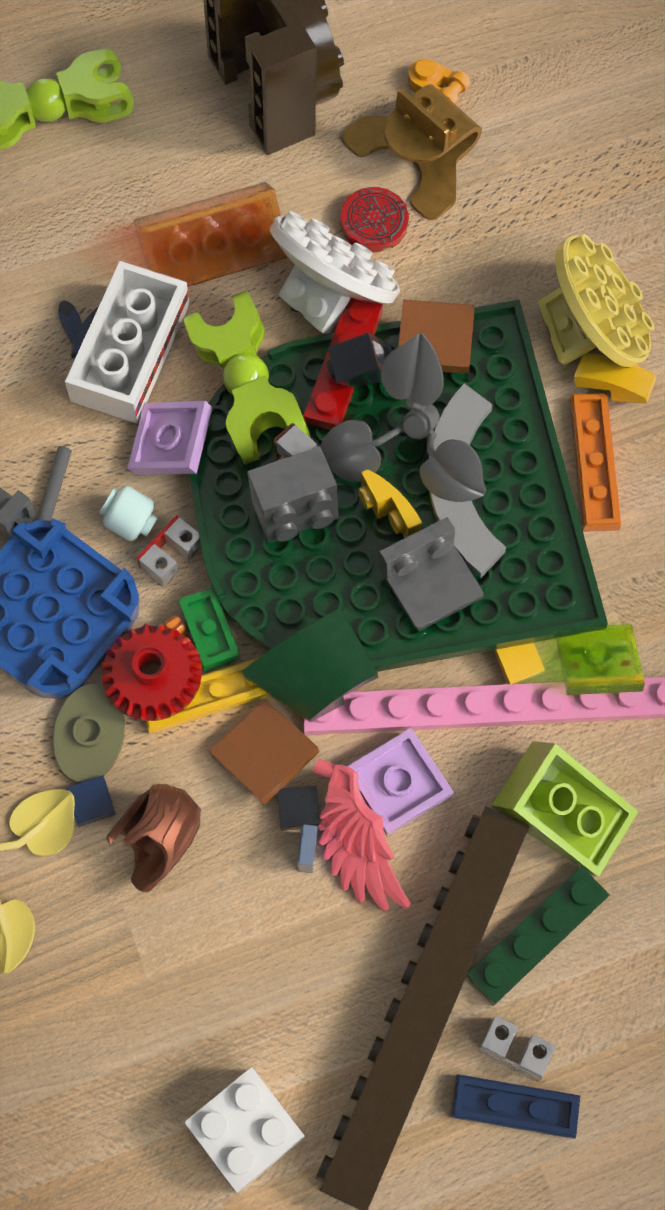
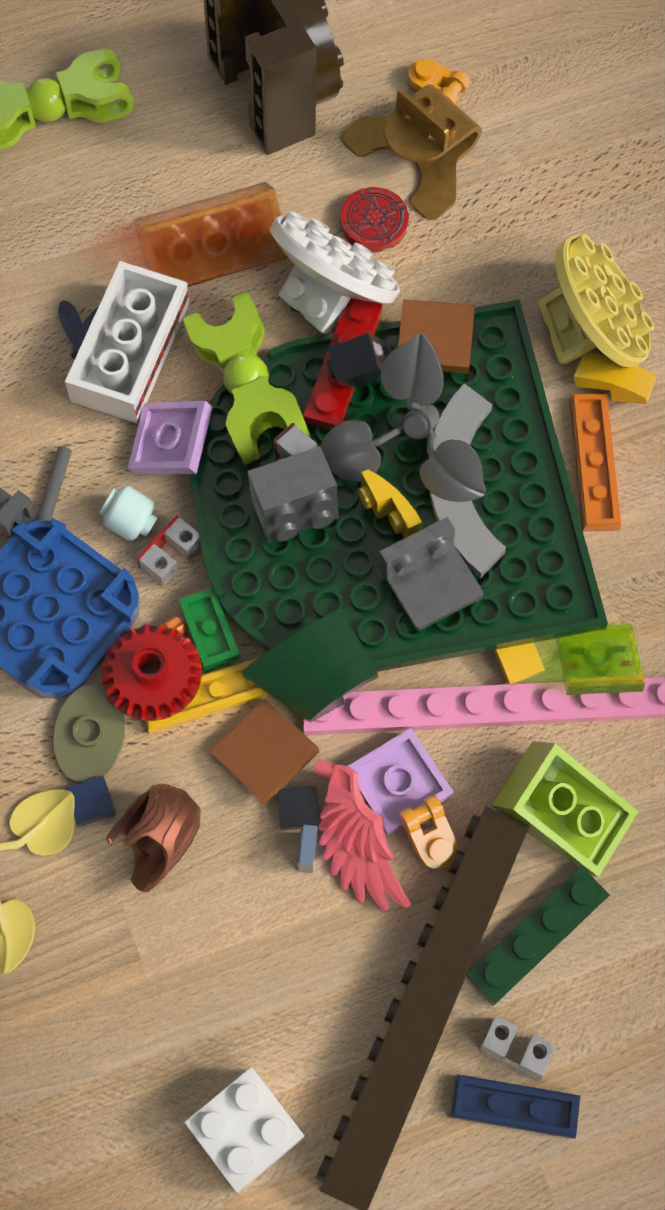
none -> light orange plate [398,794,458,869]

